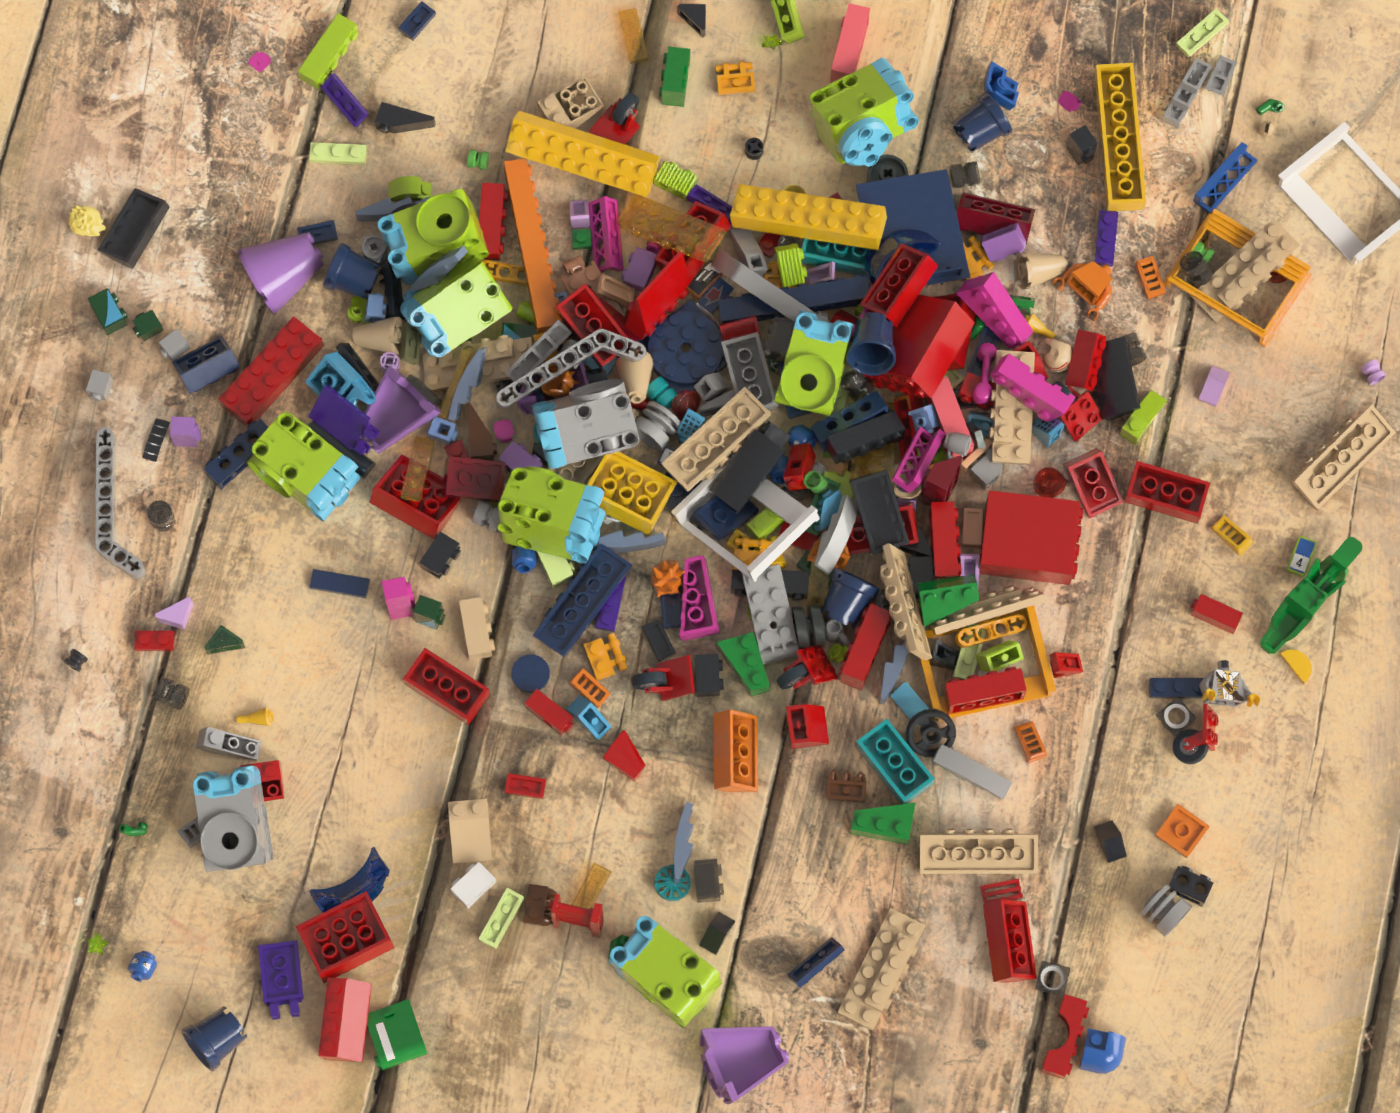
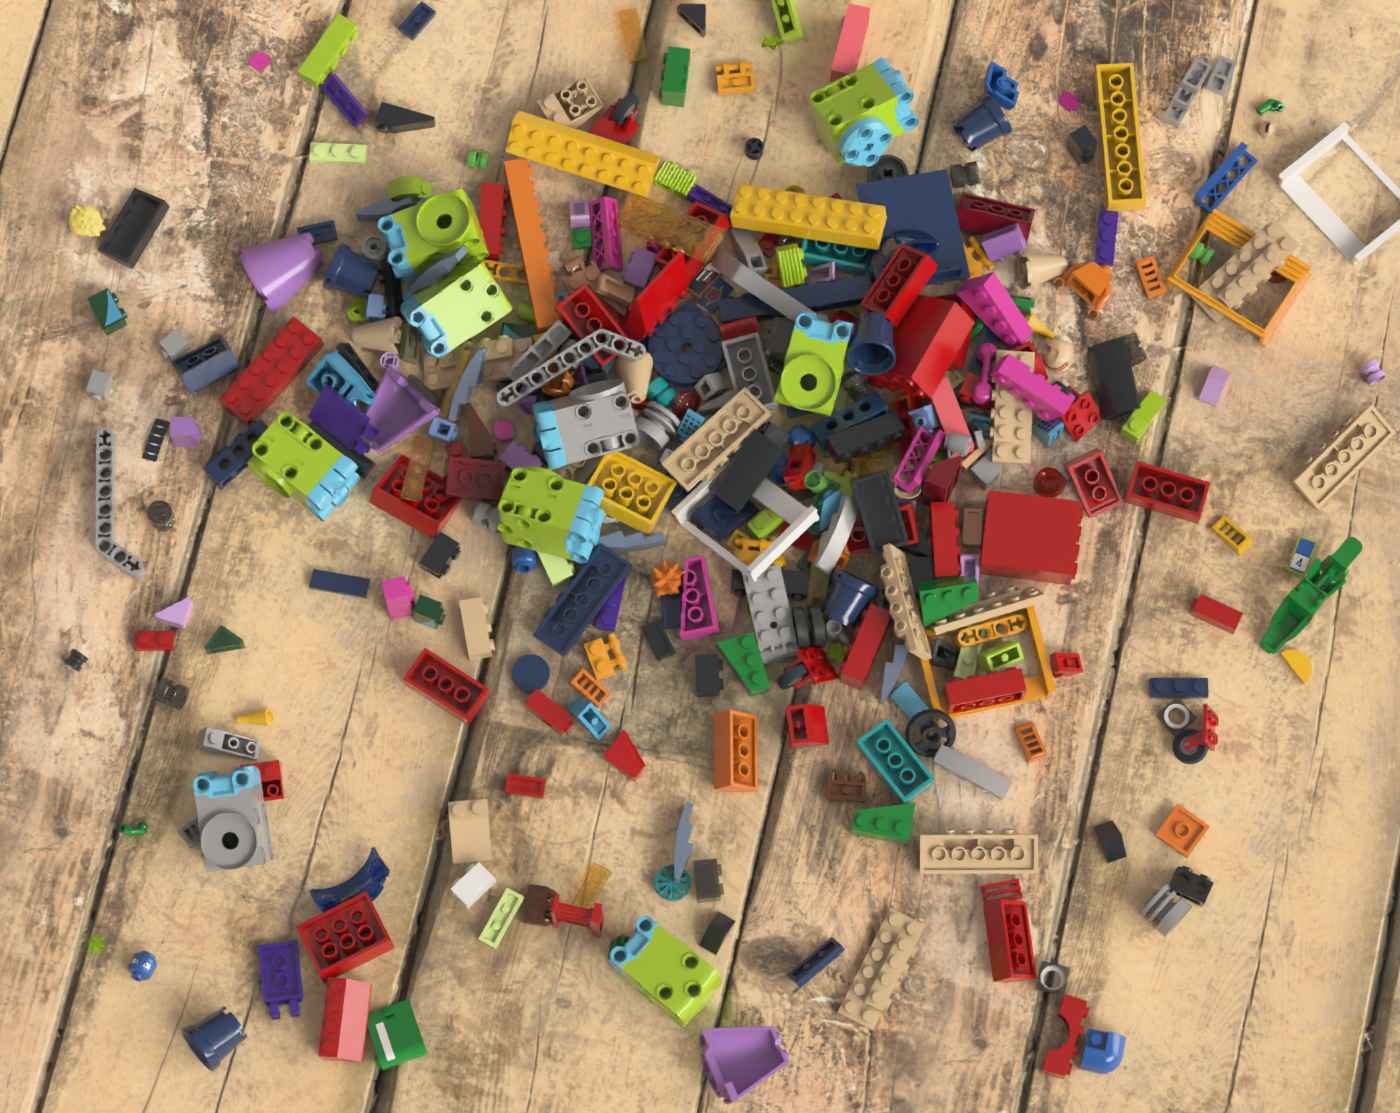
dark green brick [132,310,164,341] -> none
red plate [632,655,695,702] -> none
red brick [1065,329,1106,392] -> none
yellowish green plate [1176,9,1229,58] -> none
clear smoke wheel [1180,251,1212,287] -> none
torso [1199,660,1261,707] -> none

